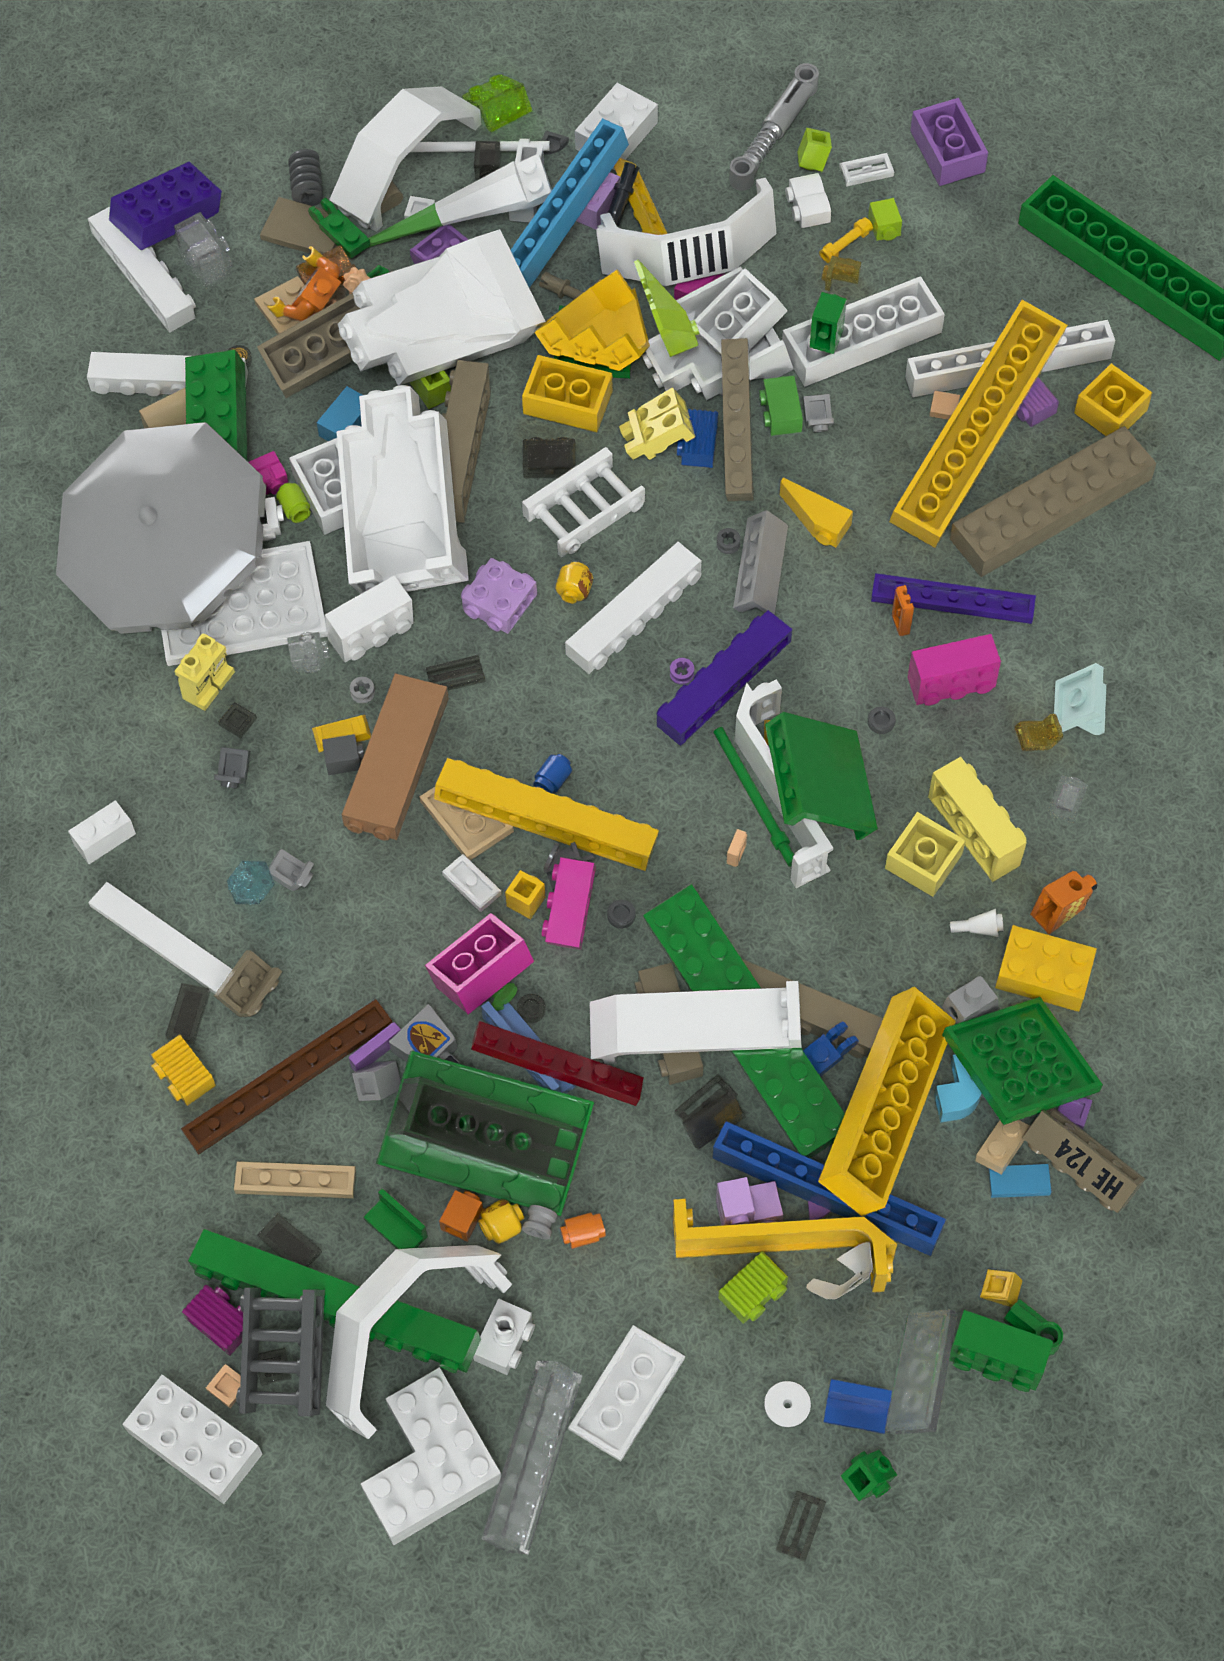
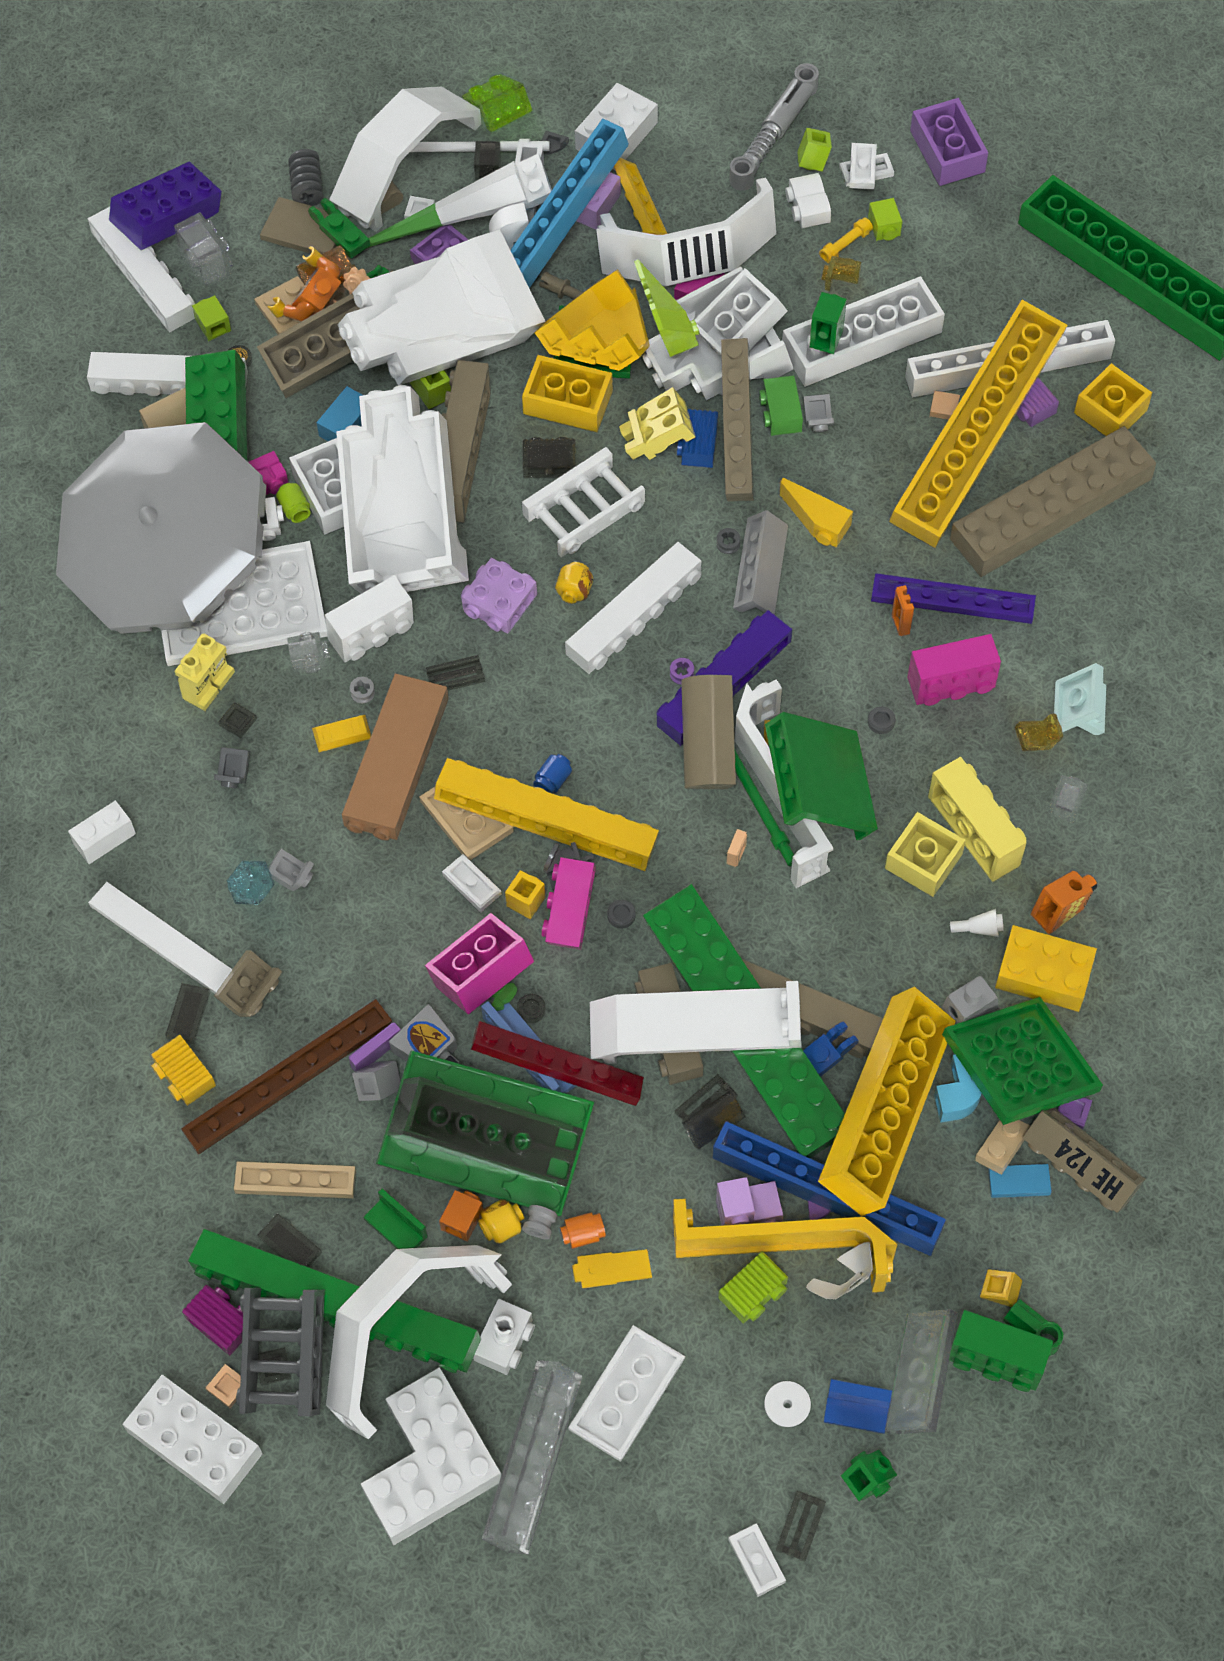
dark grey brick [322,734,364,775] -> none
black pin [608,162,640,227] -> none
none -> lime brick [192,295,231,341]
none -> white brick [489,202,529,250]
none -> yellow piece [572,1249,652,1288]
none -> dark tan brick [681,675,736,789]
none -> white plate [728,1523,786,1597]
none -> white plate [849,143,877,189]

